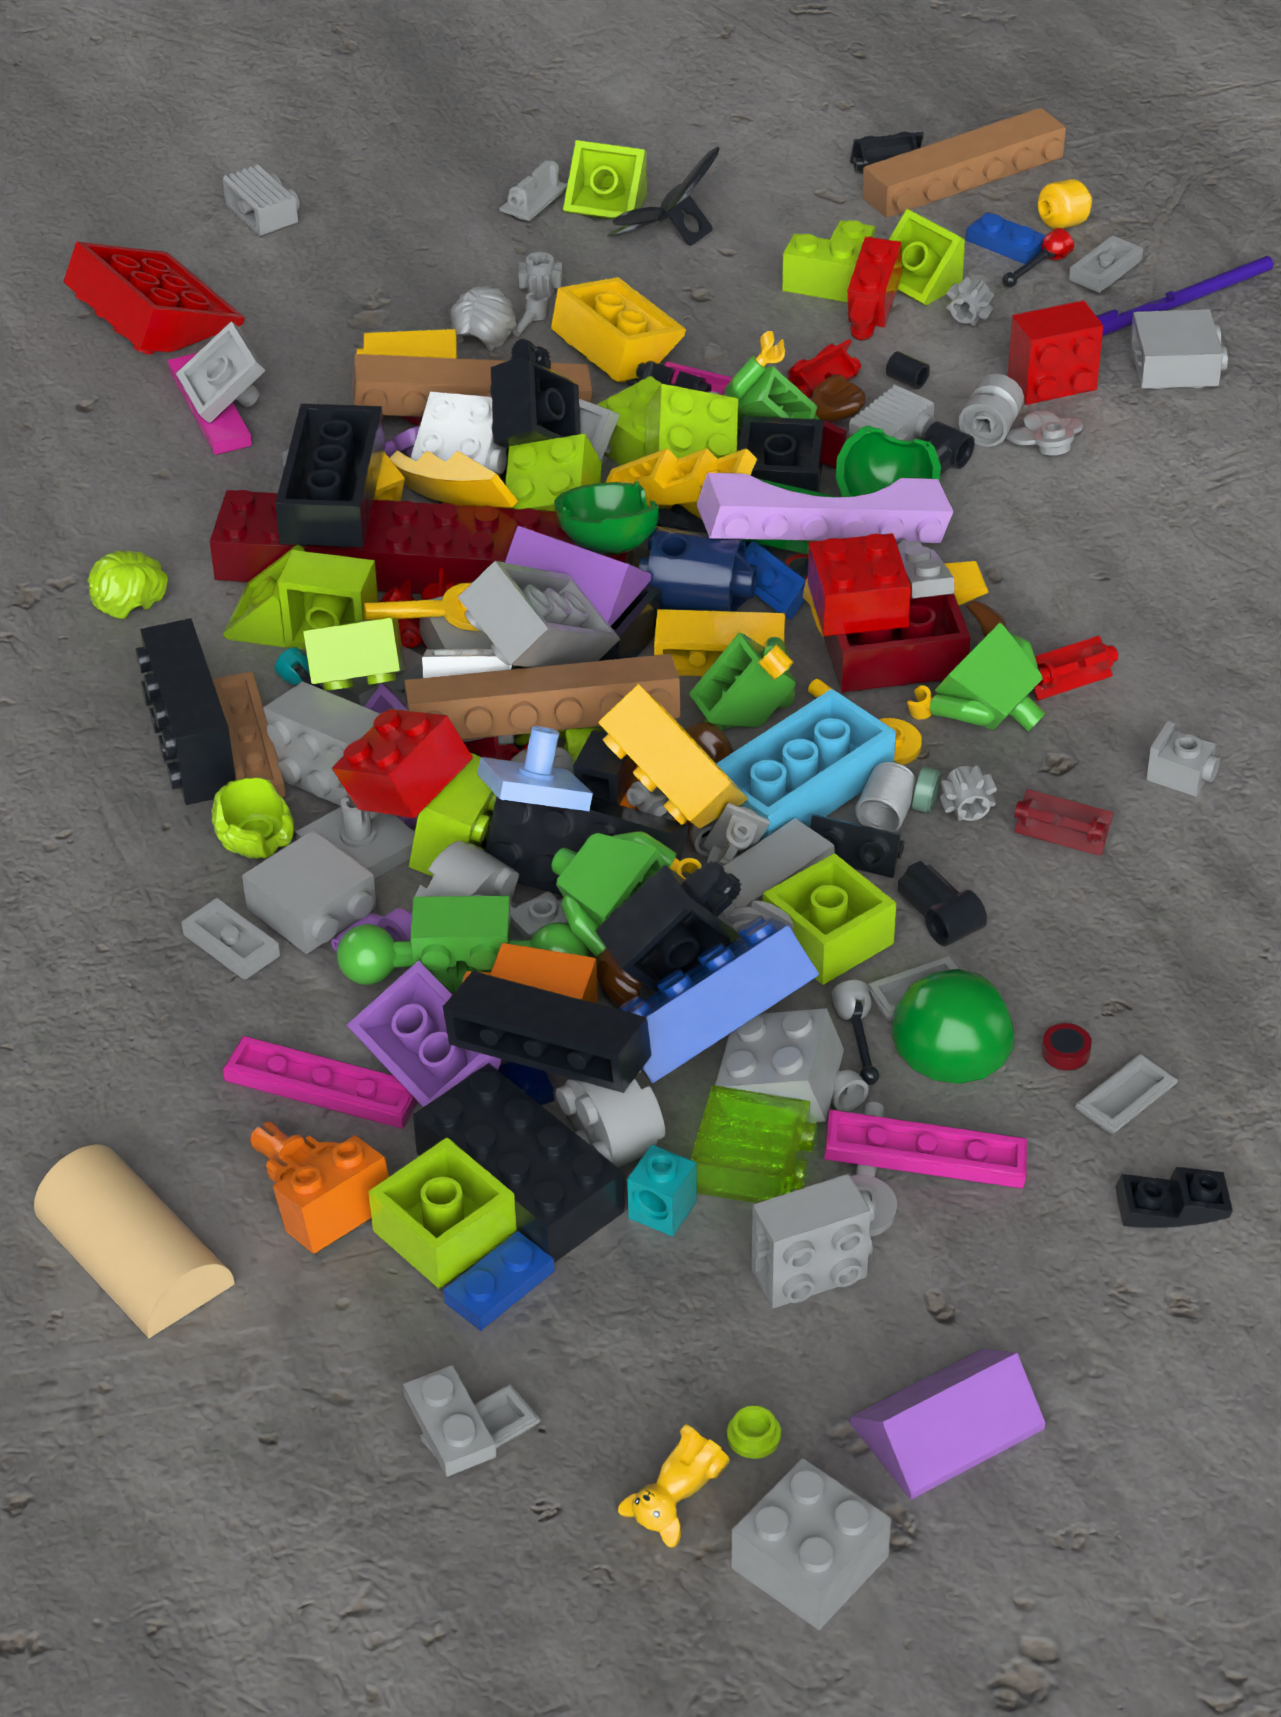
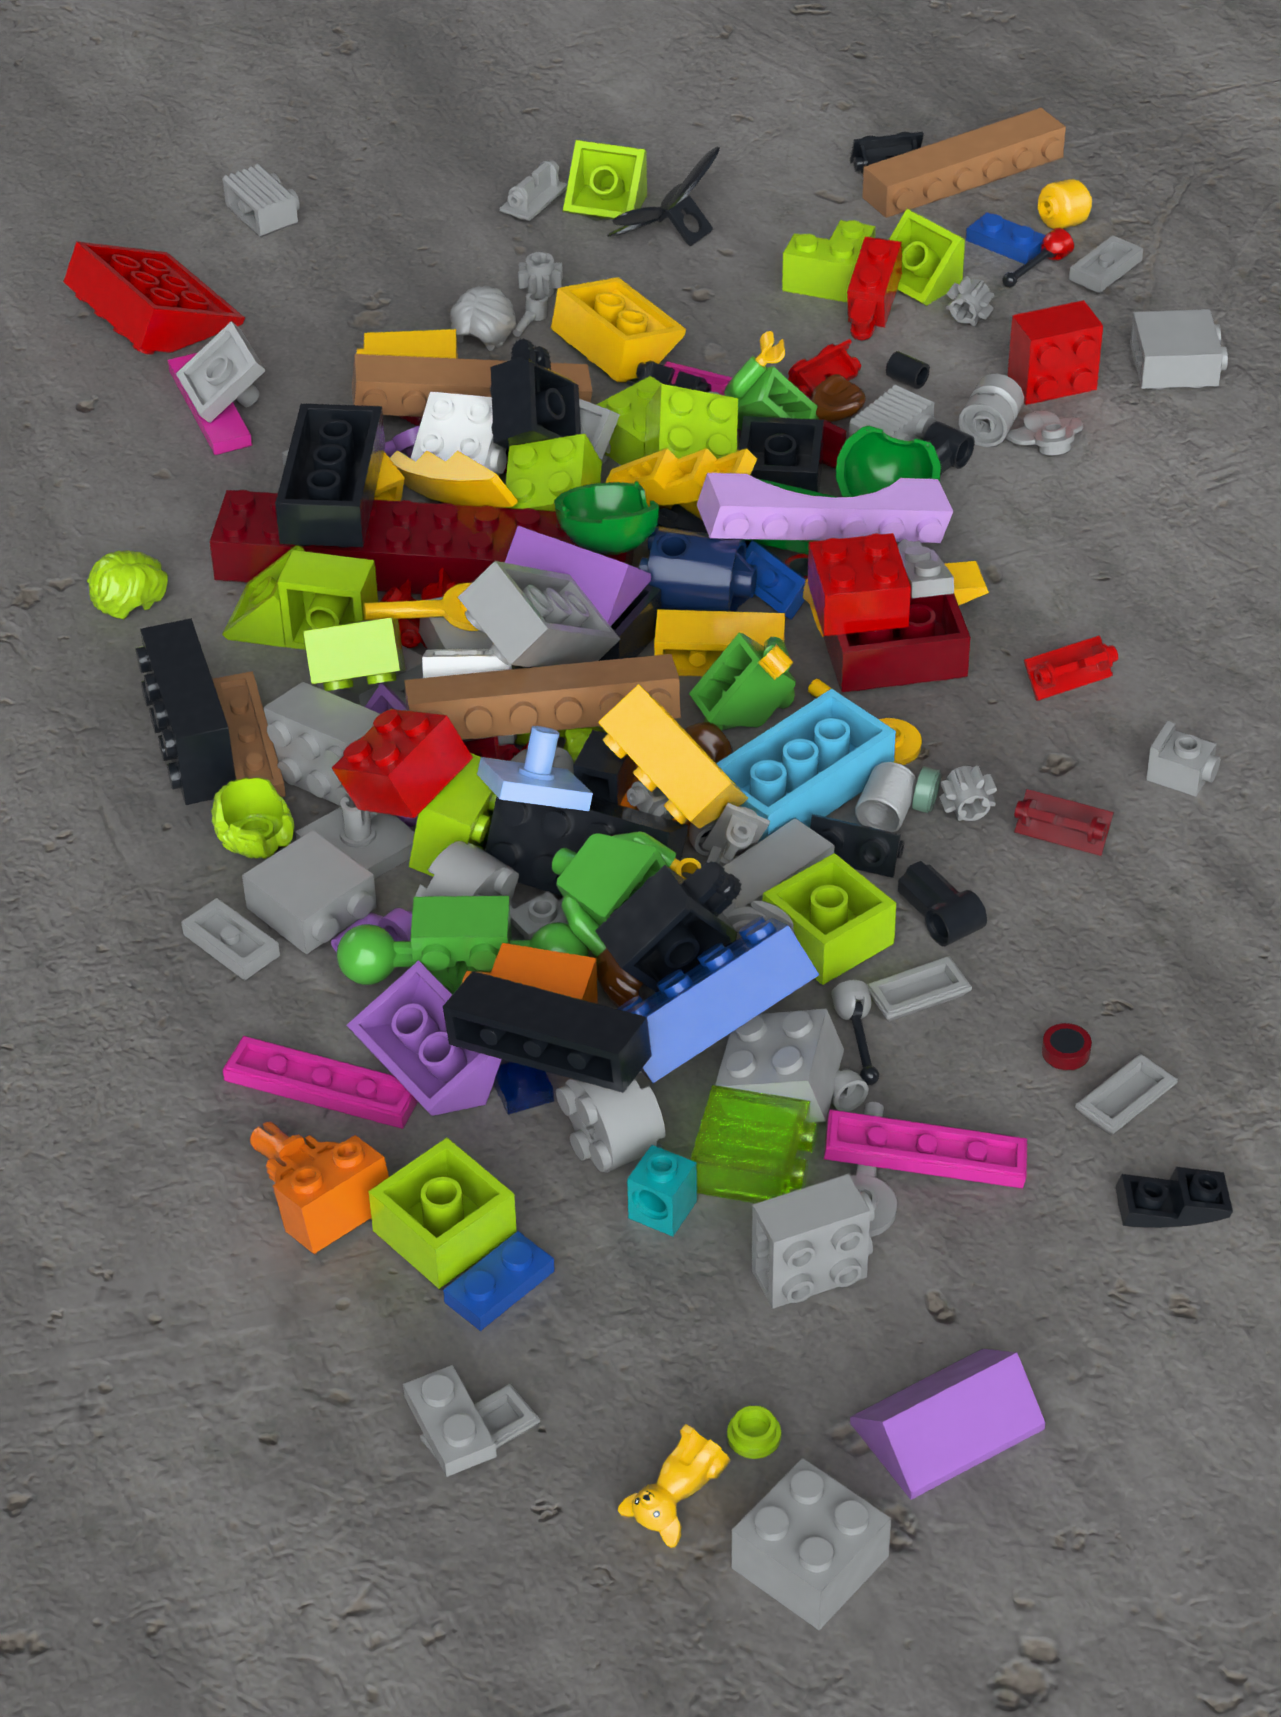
tan brick [34,1144,235,1338] -> none
teal hinge [274,647,324,690] -> none
black brick [413,1063,625,1263] -> none
green cylinder [891,969,1014,1084] -> none
bright green torso [907,601,1046,732] -> none
dark purple bar [1097,256,1274,337] -> none

